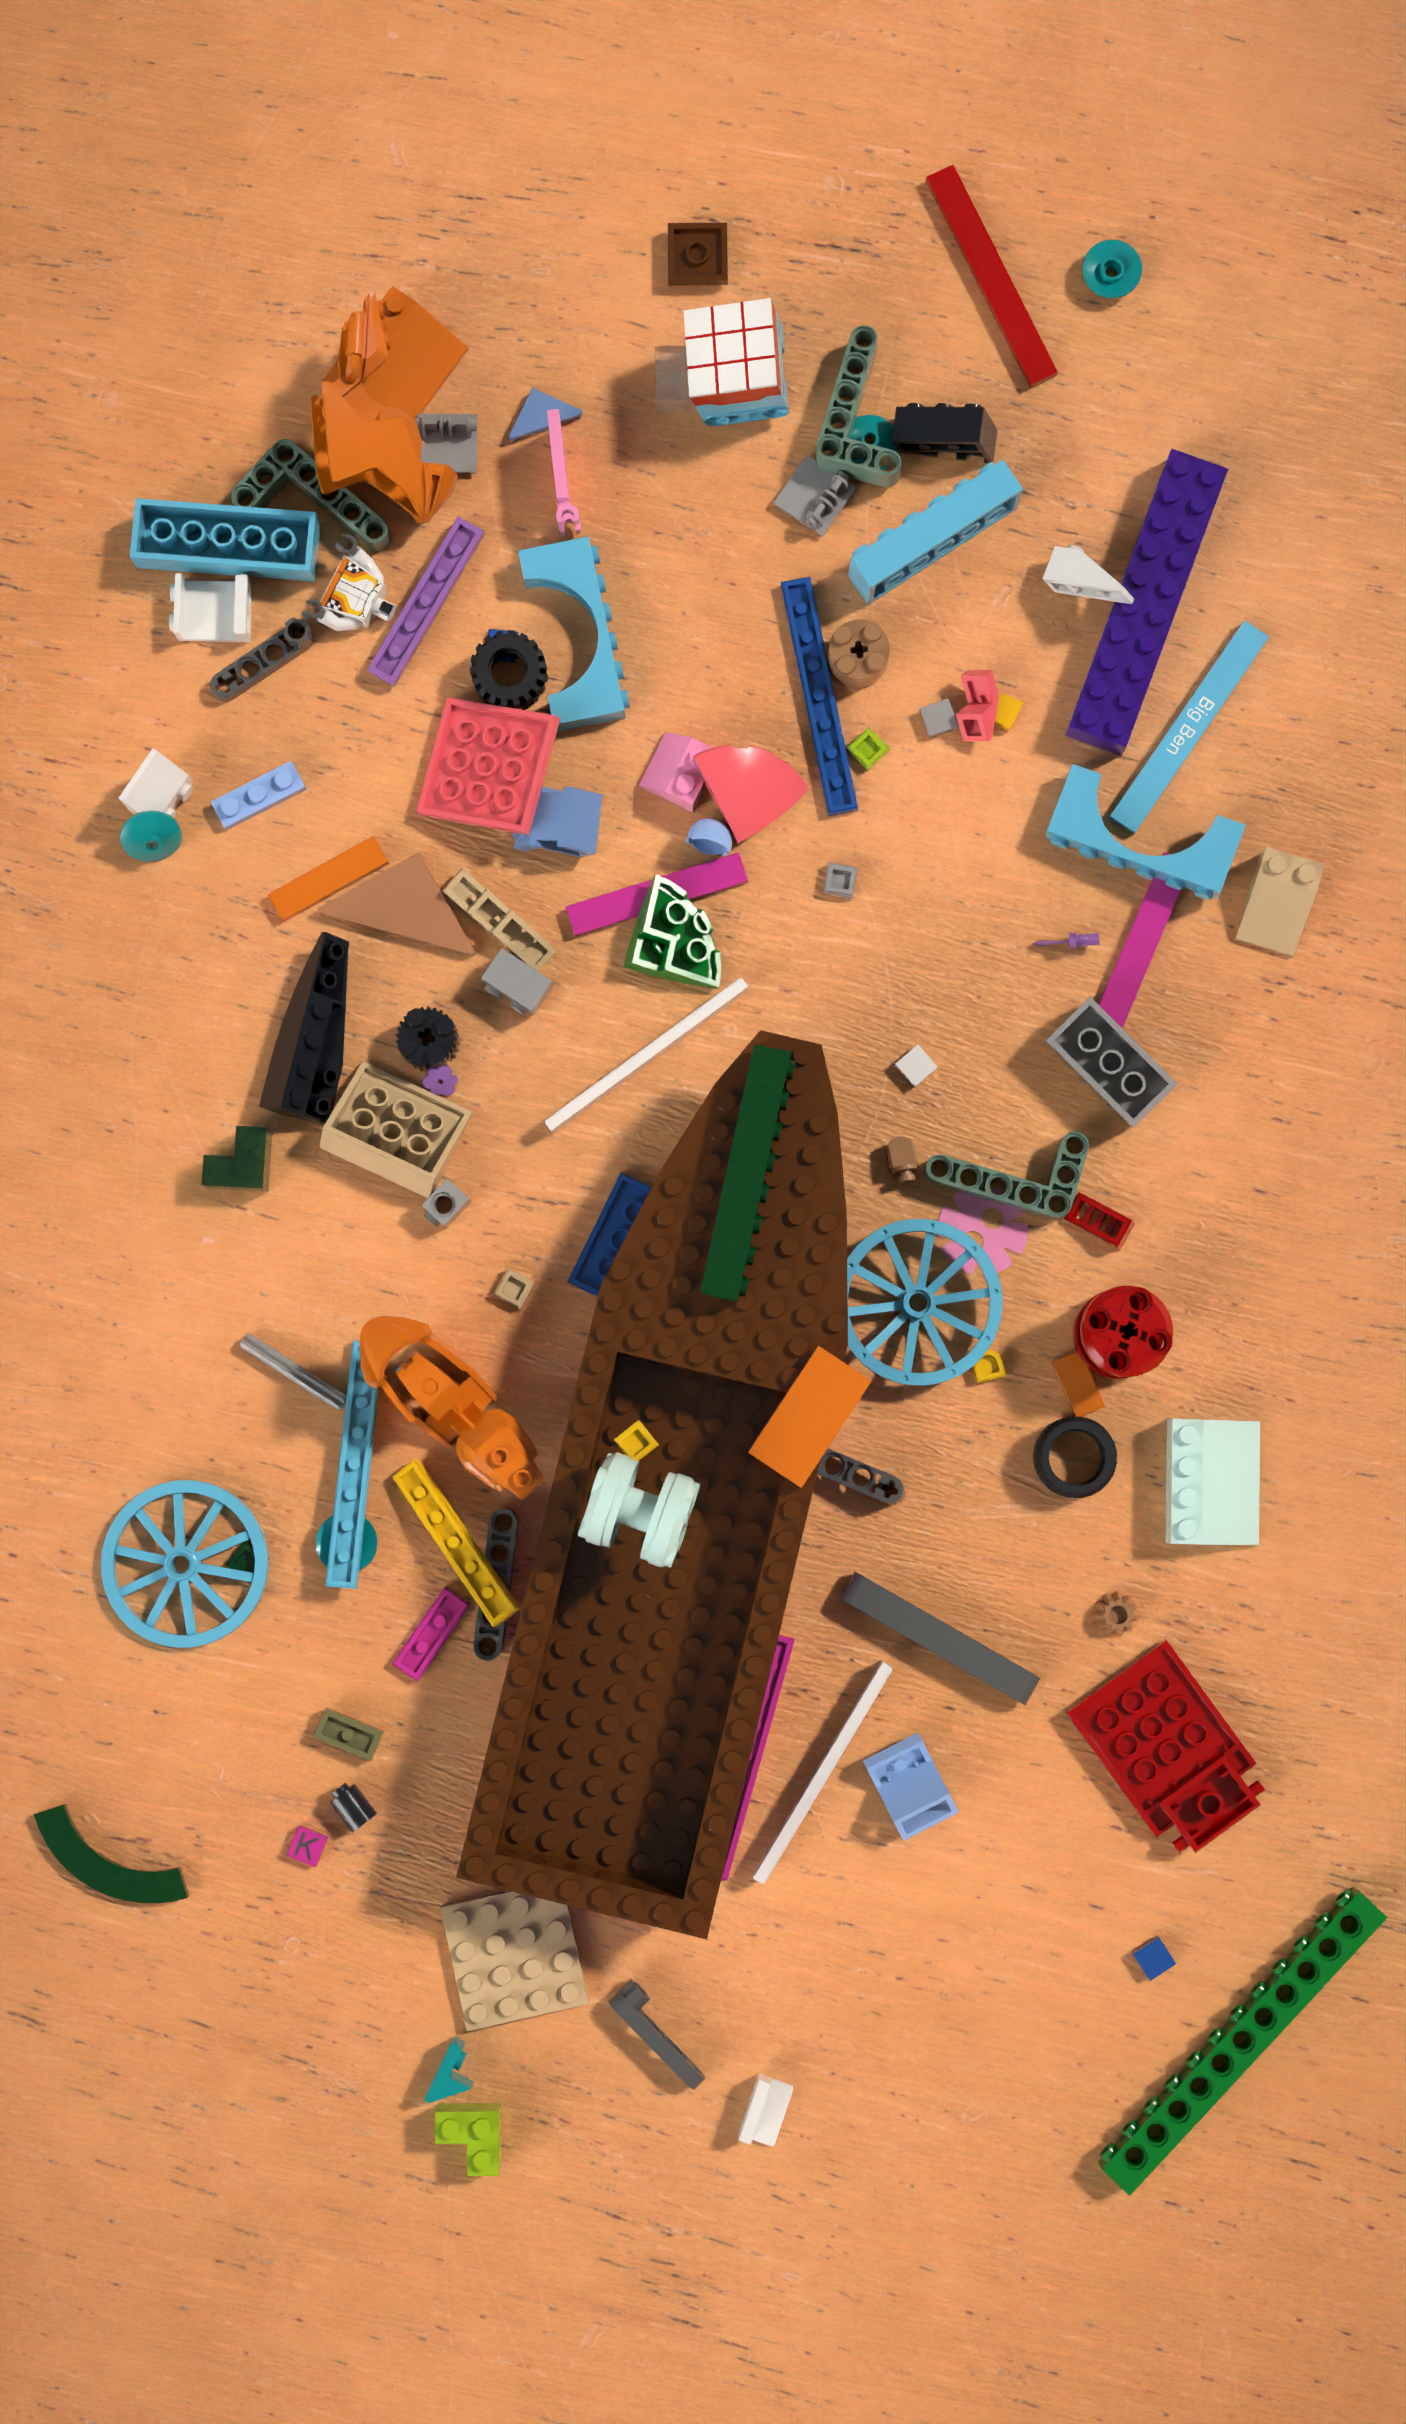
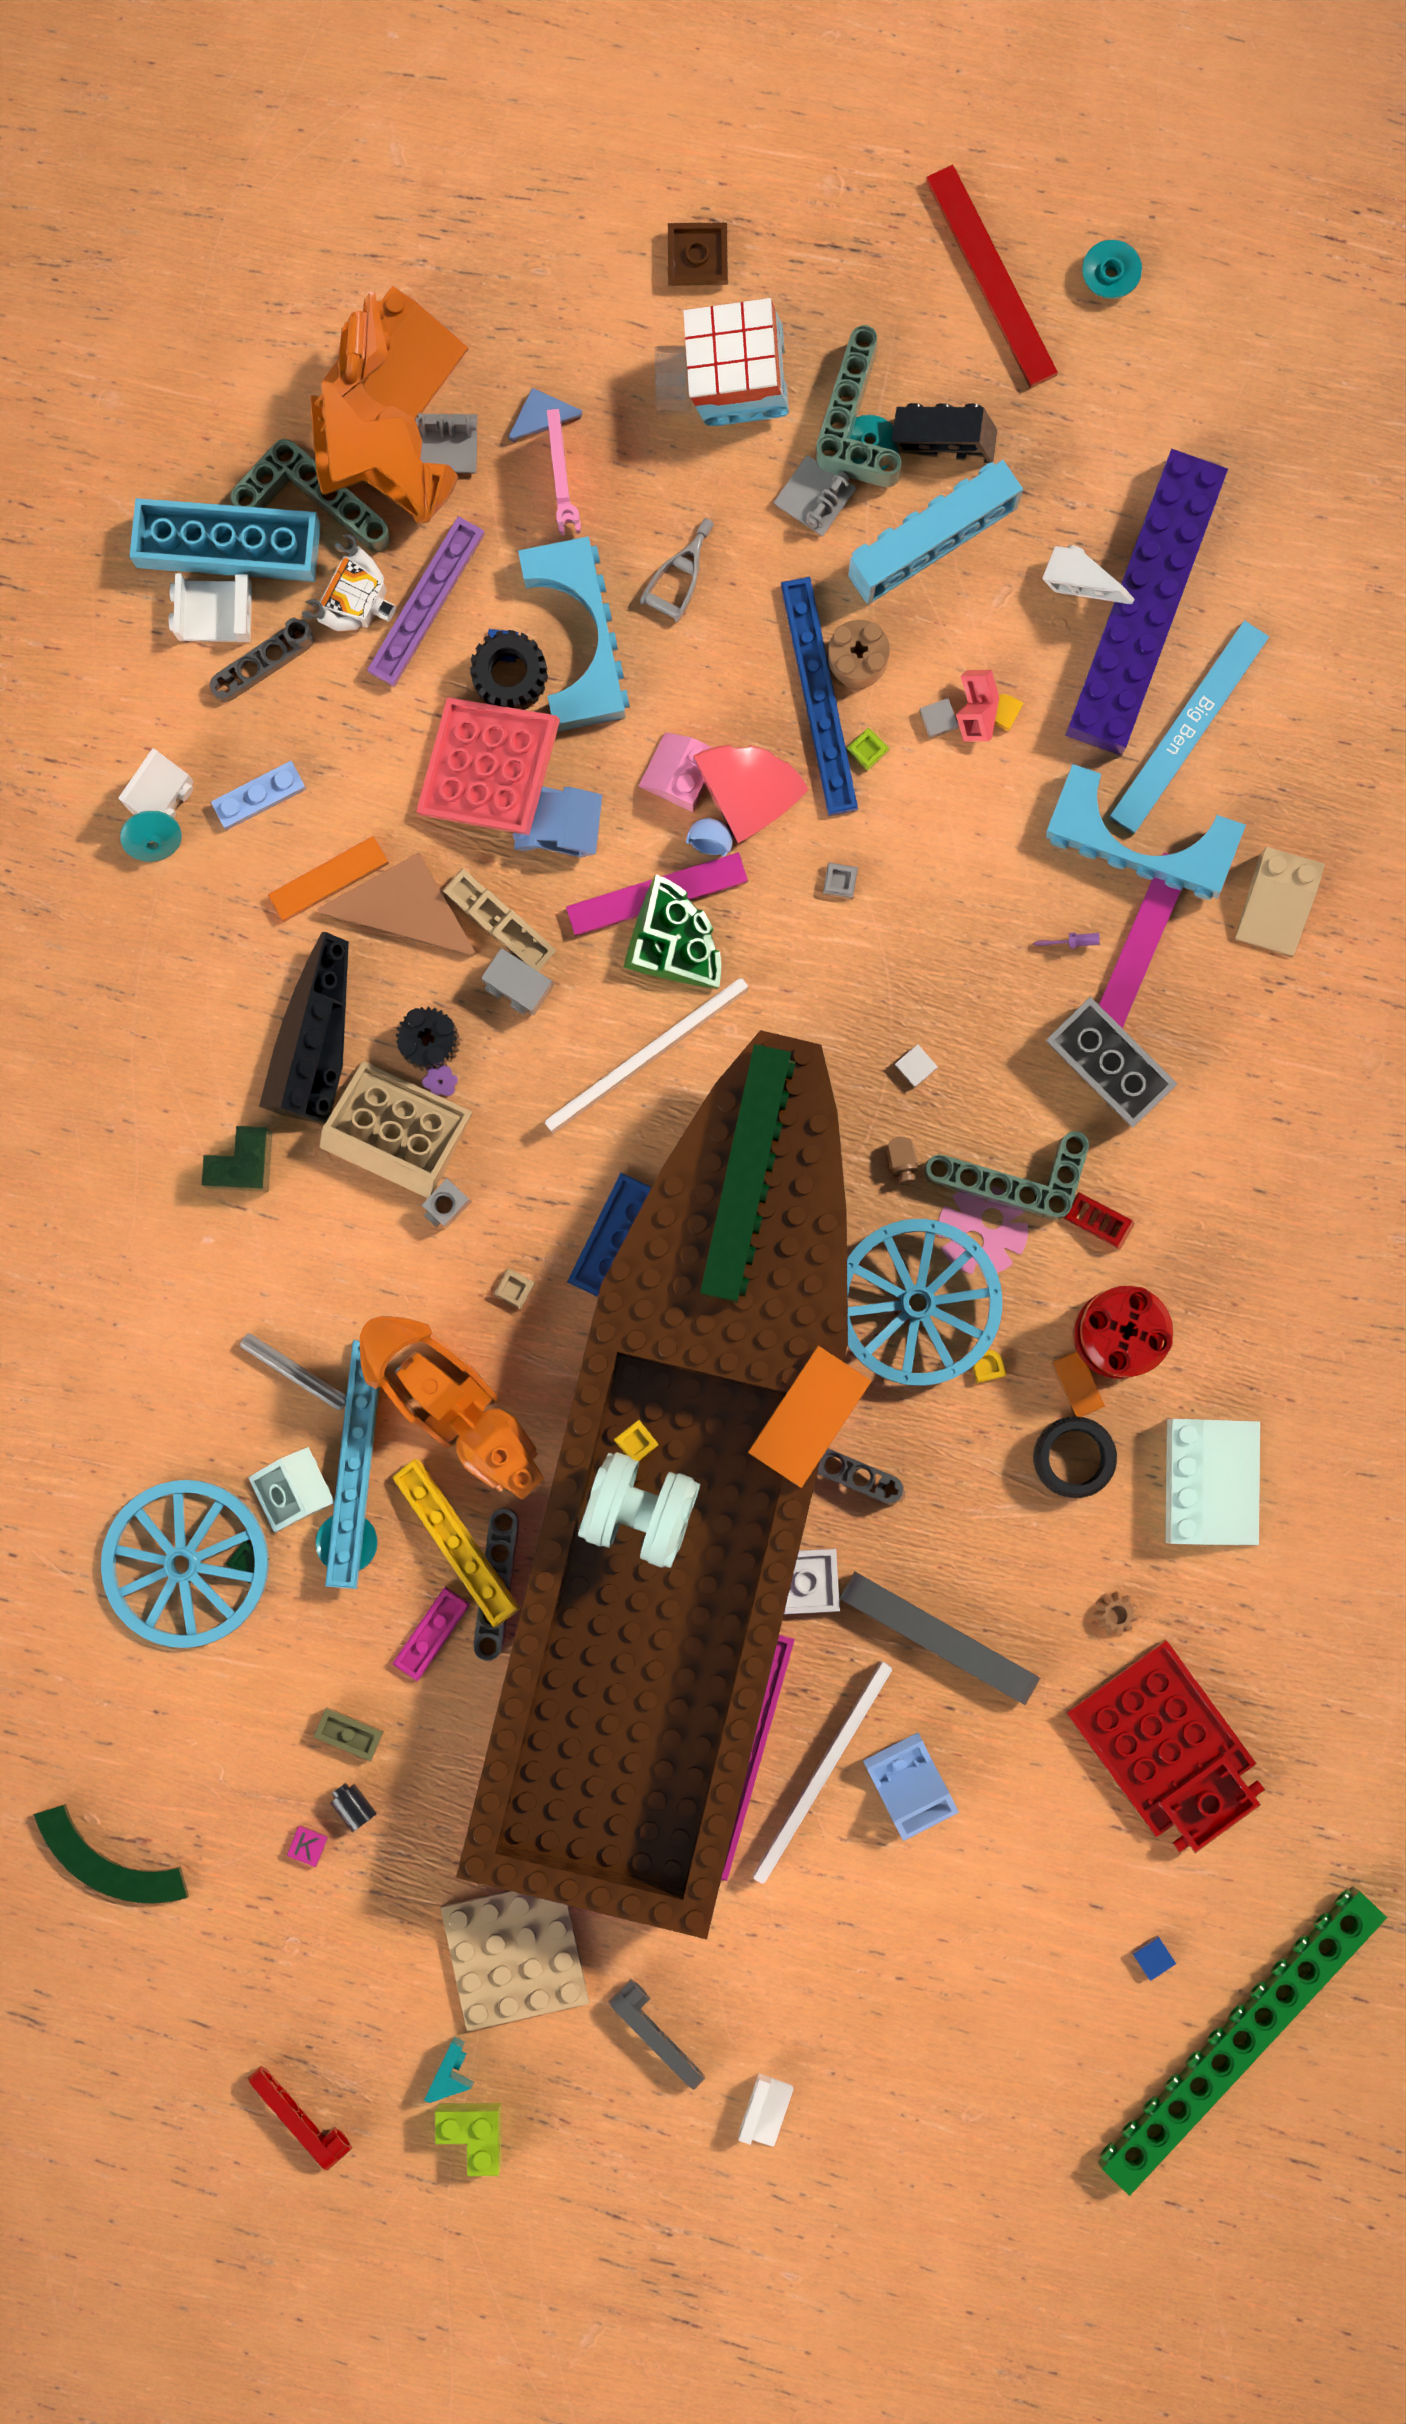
none -> light aqua slope [248,1447,335,1533]
none -> red beam [248,2066,352,2171]
none -> light grey piece [640,518,714,622]
none -> white plate [784,1549,840,1614]

